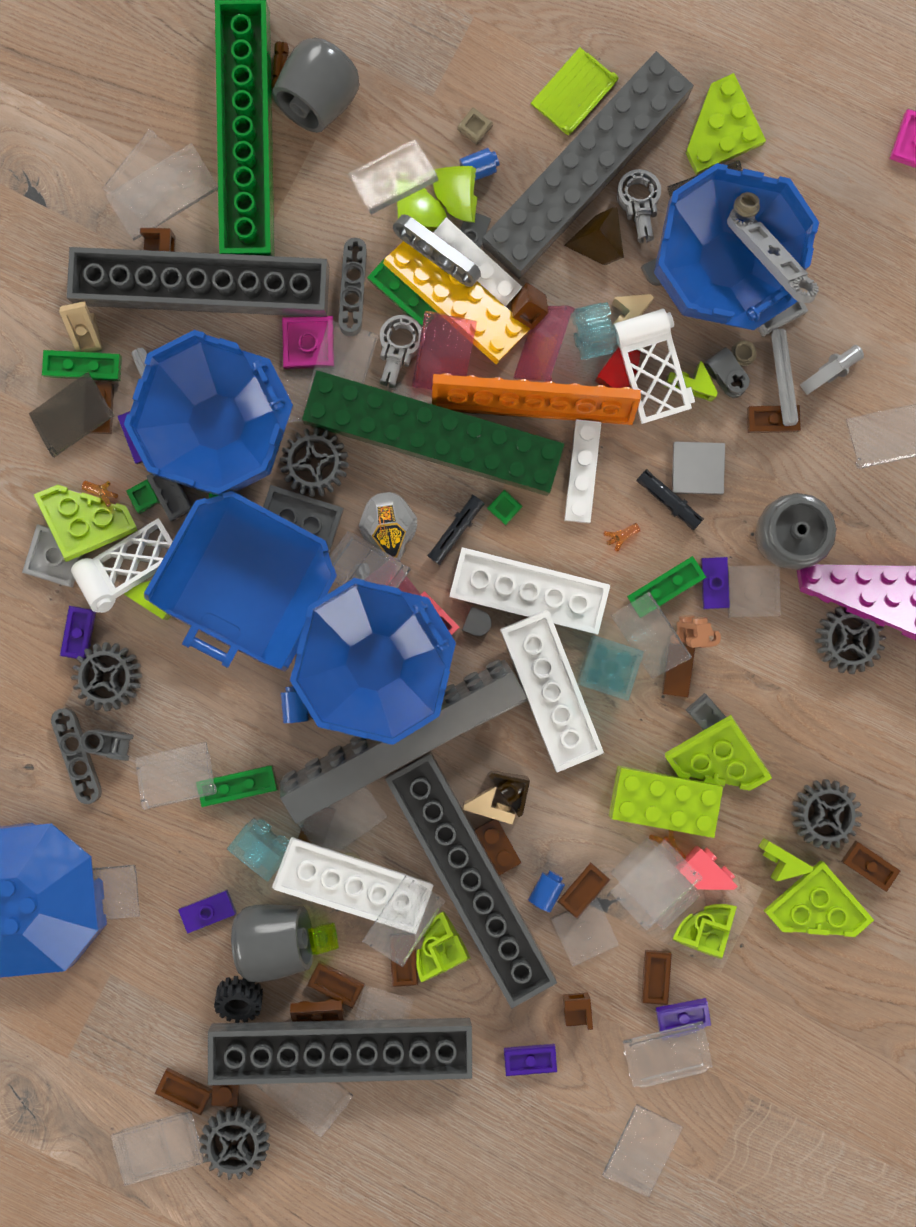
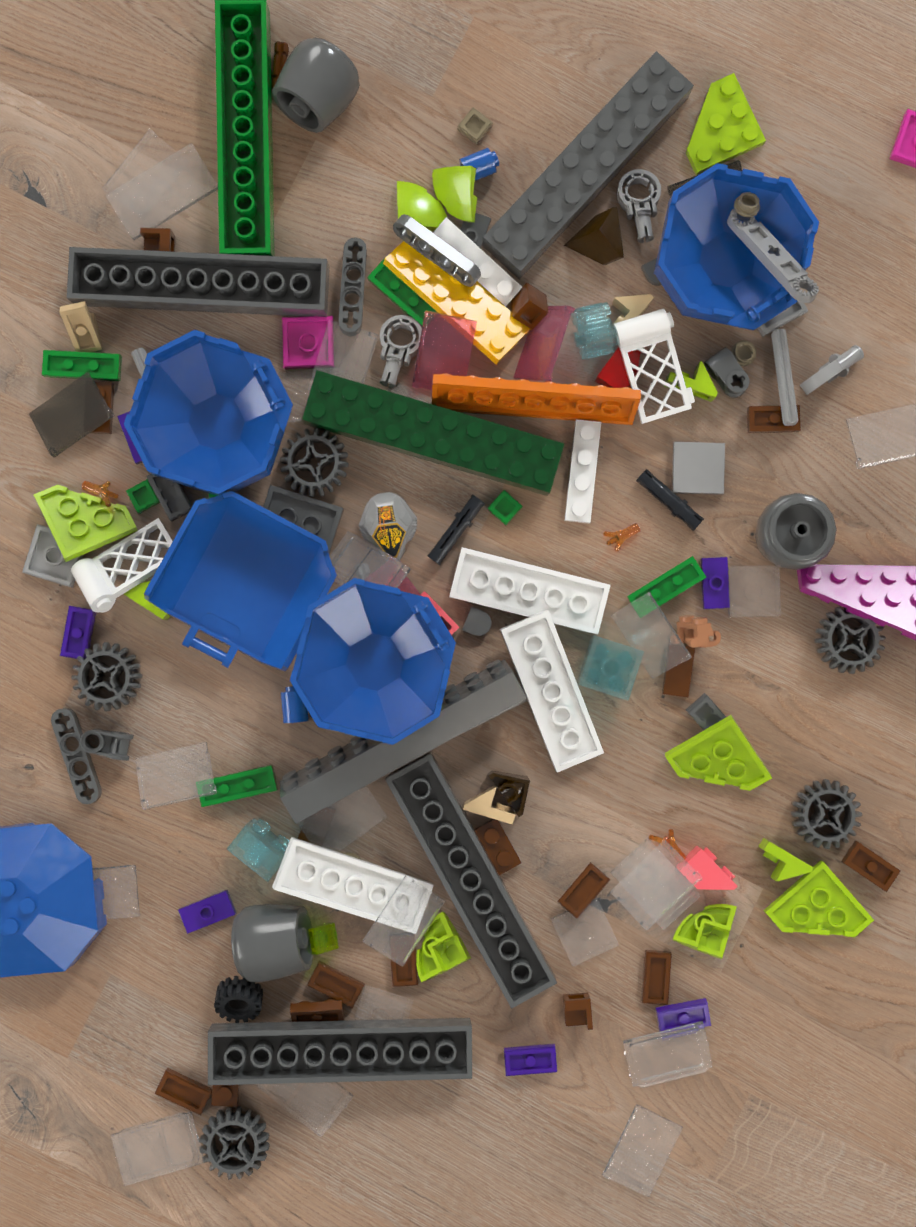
clear tile [348,139,438,215] -> none
blue brick [528,870,565,913] -> none
lime piece [530,47,619,136] -> none
lime brick [609,766,723,838] -> none

